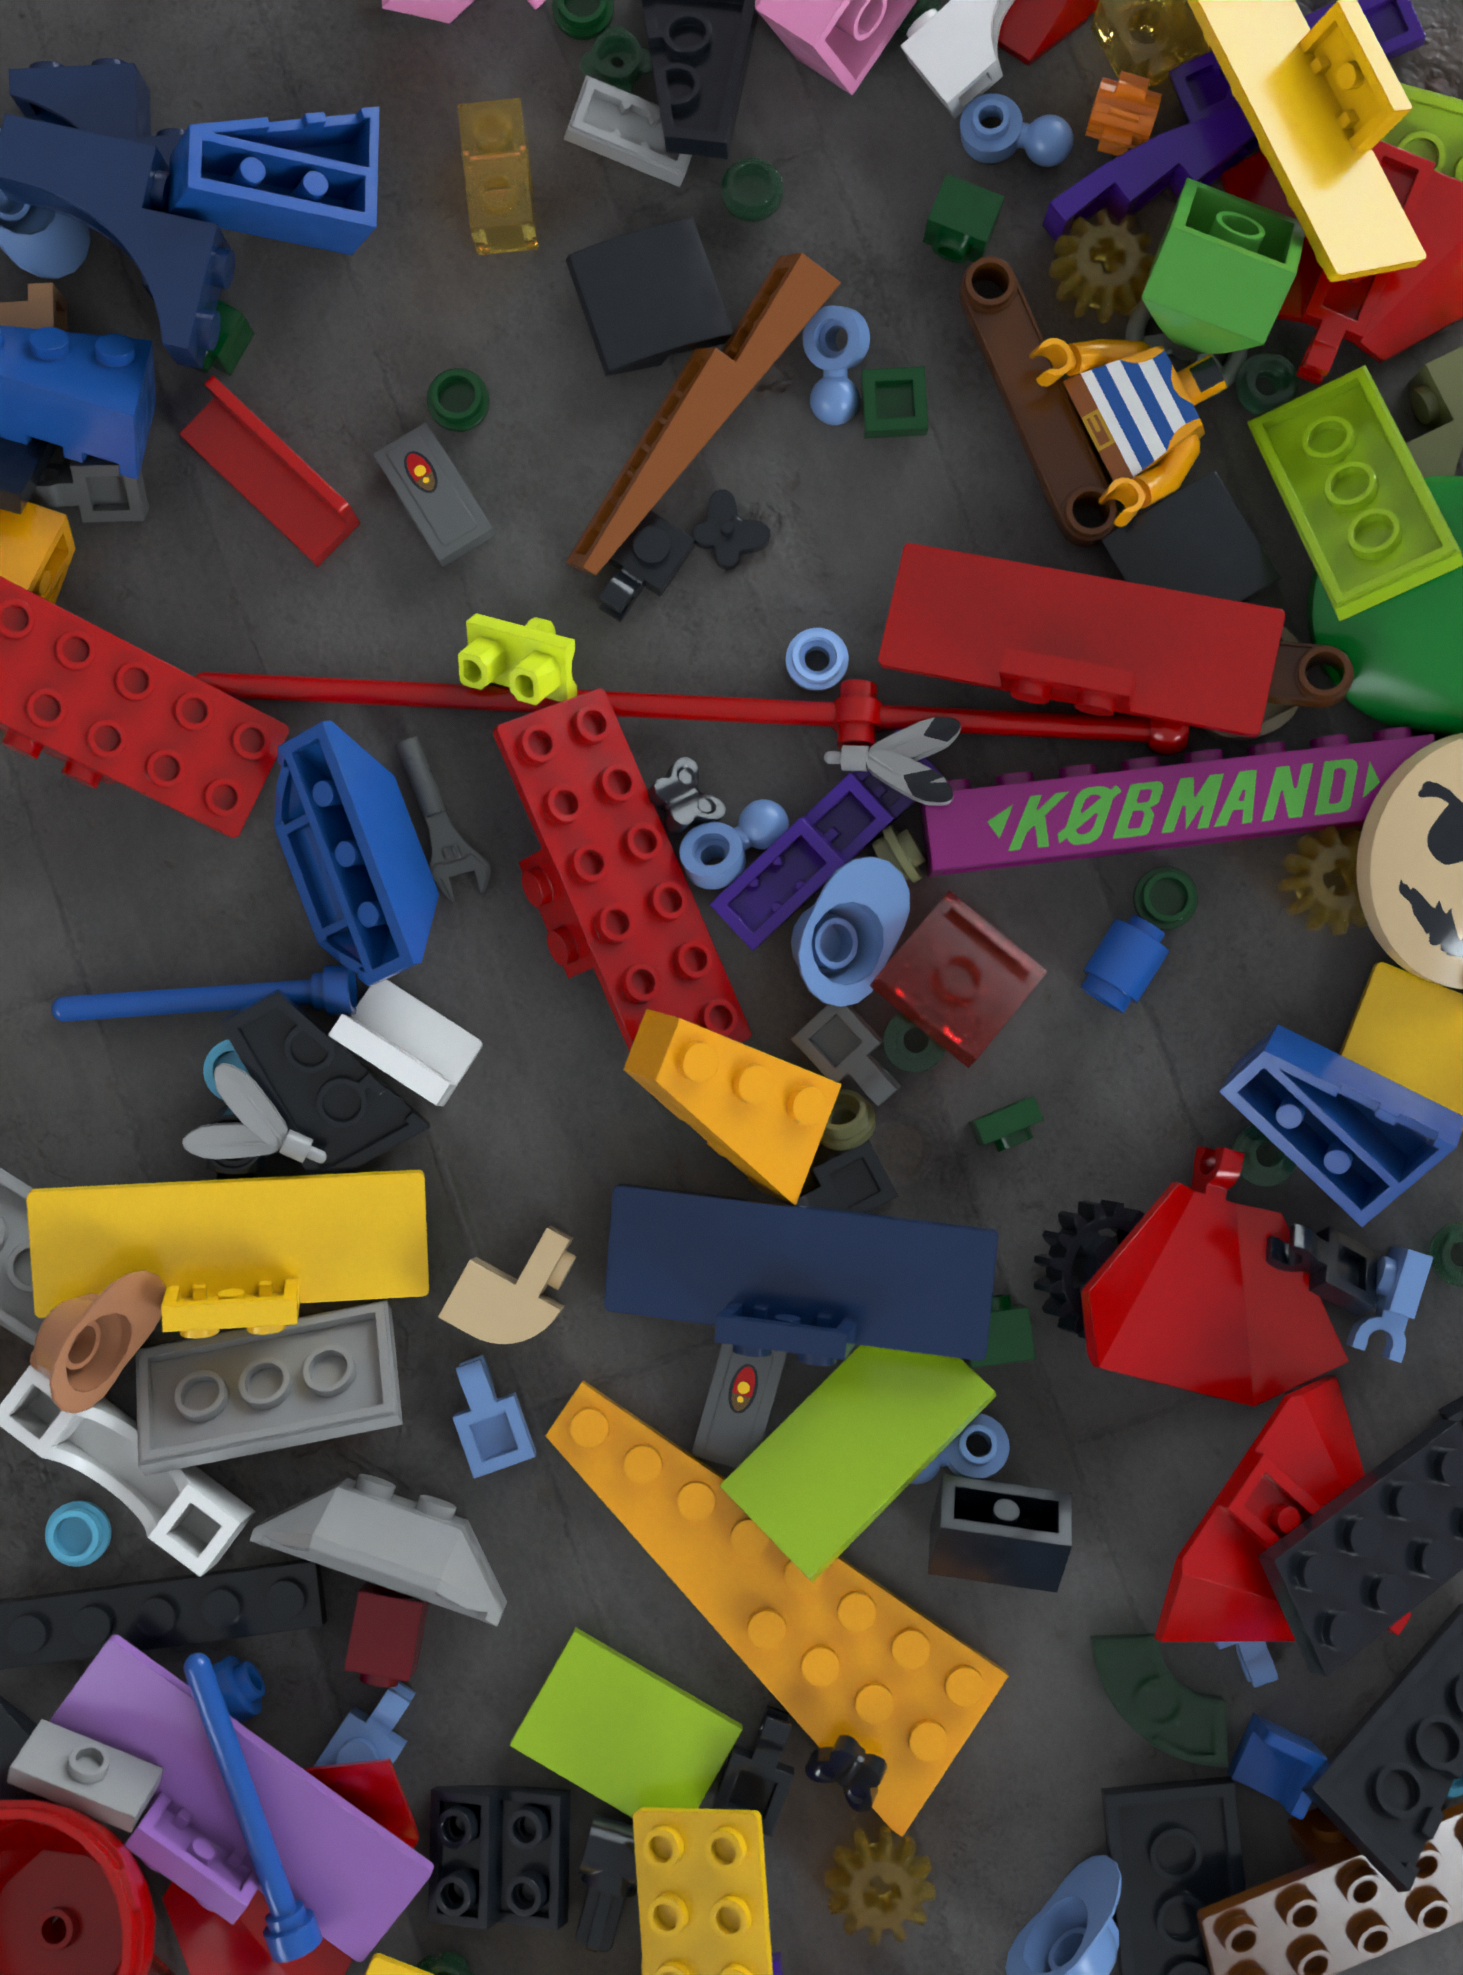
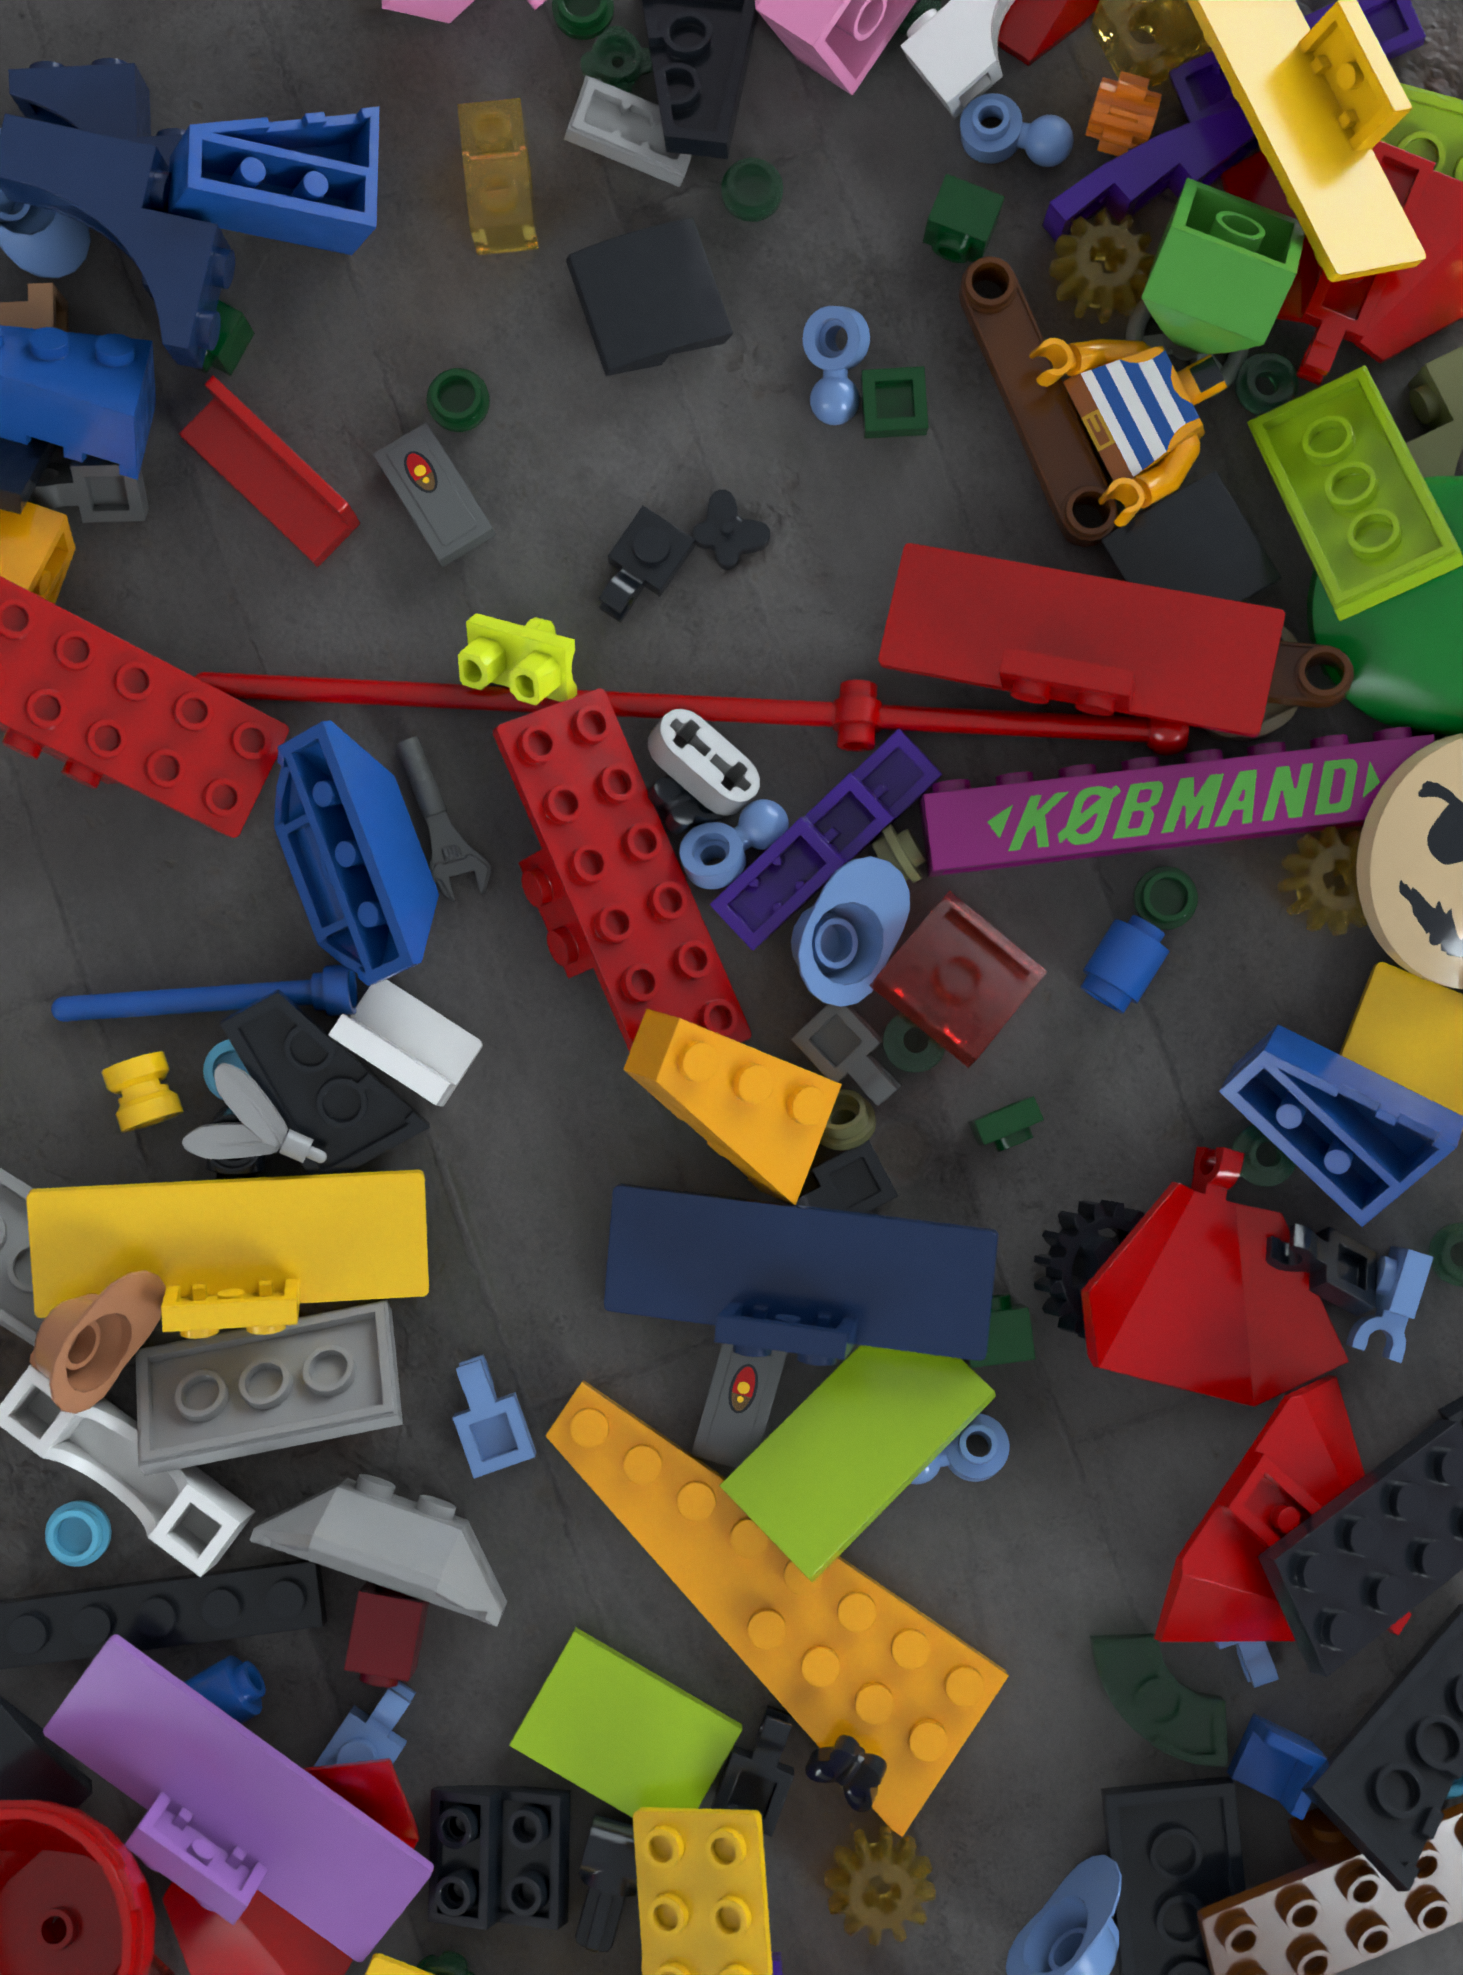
light grey plate [7,1719,164,1833] -> none
blue piece [184,1653,323,1963] -> none
tan brick [438,1225,577,1344] -> none
dark orange slope [565,253,841,575] -> none
light blue plate [786,628,849,692] -> none
light grey piece [824,717,961,806] -> none
black brick [928,1474,1072,1593] -> none
none -> yellow wheel [101,1051,184,1133]
none -> light grey beam [648,709,760,816]

